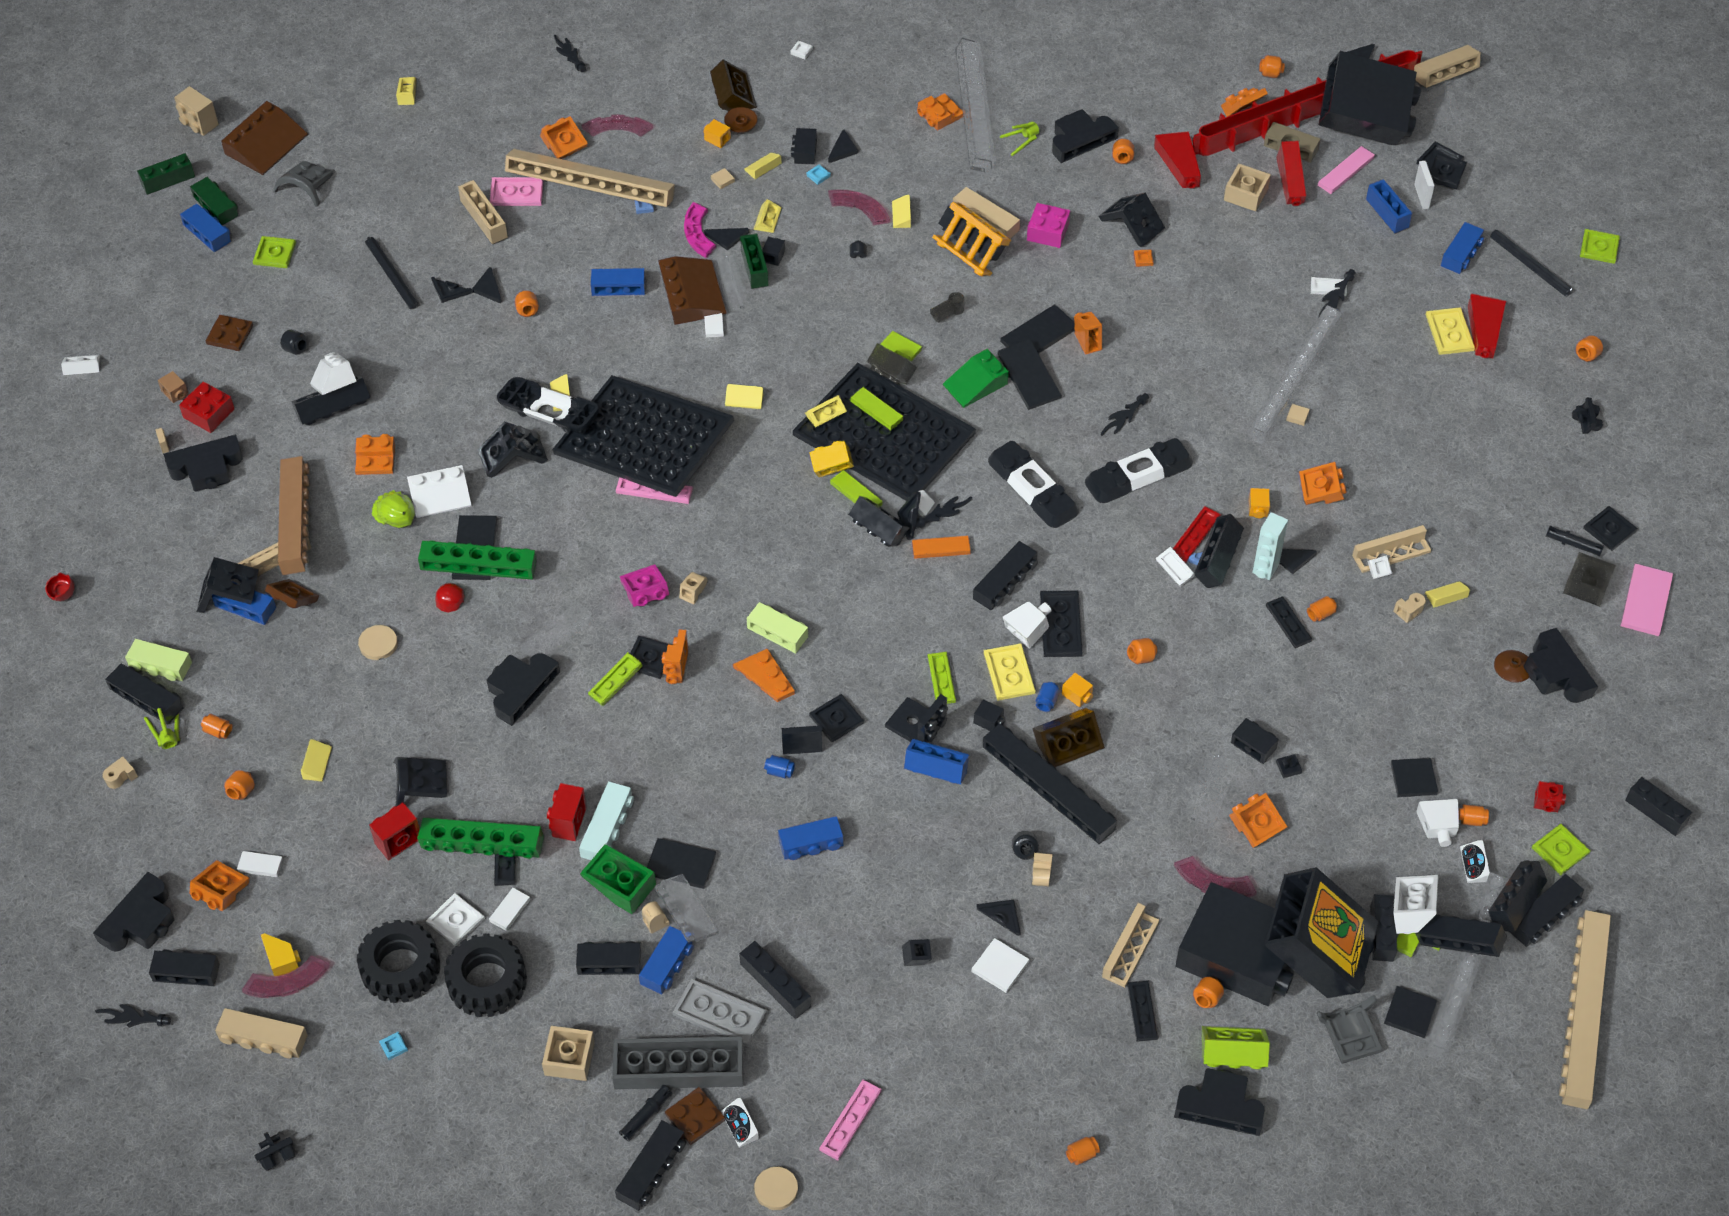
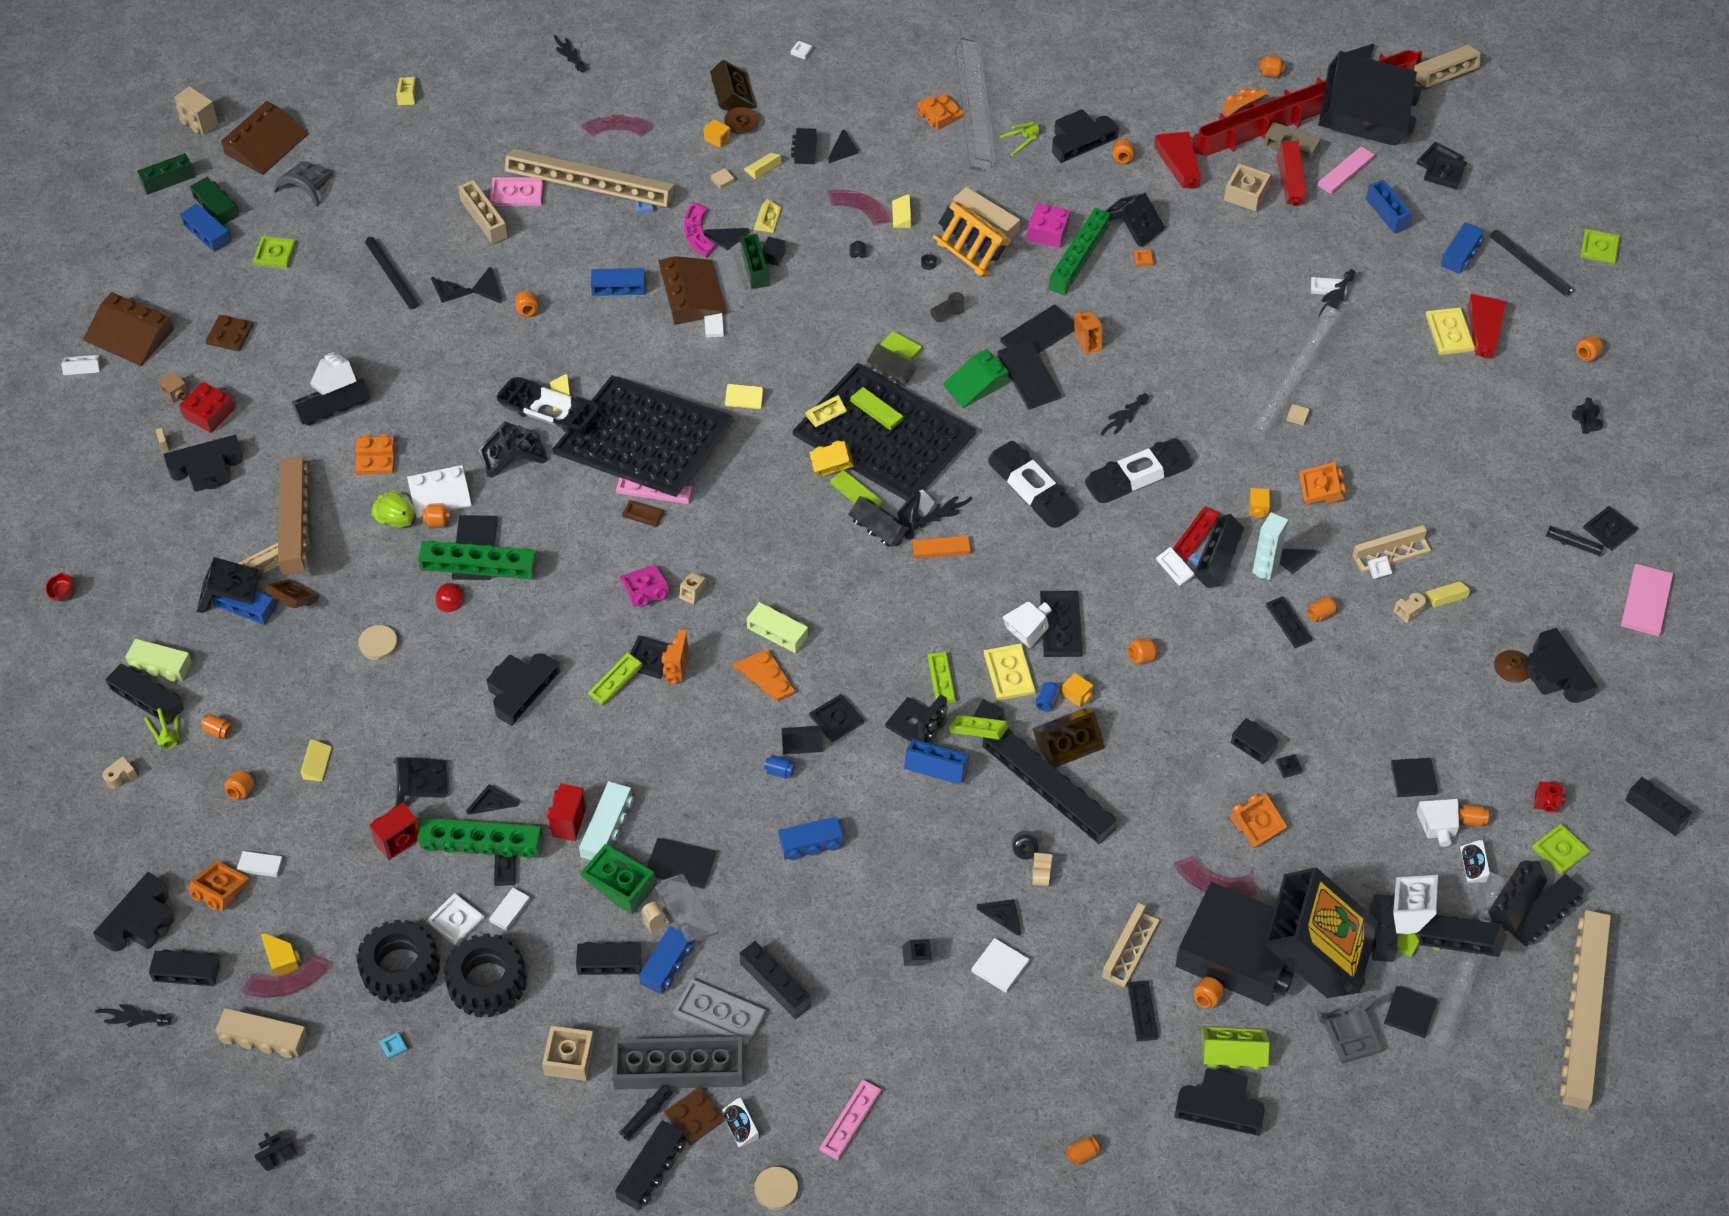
black head [280,329,307,355] -> none
orange plate [540,116,588,159] -> none
medium azure tile [806,164,831,185] -> none
black brick [973,541,1038,610] -> none
white tile [1414,161,1435,209] -> none
clear smoke brick [1563,552,1616,607] -> none
none -> reddish brown slope [83,292,173,366]
none -> orange head [423,503,451,528]
none -> black tile [466,784,519,815]
none -> reddish brown tile [622,500,664,527]
none -> black bush [921,253,937,270]
none -> lime tile [949,715,1009,739]
none -> green brick [1049,207,1111,296]

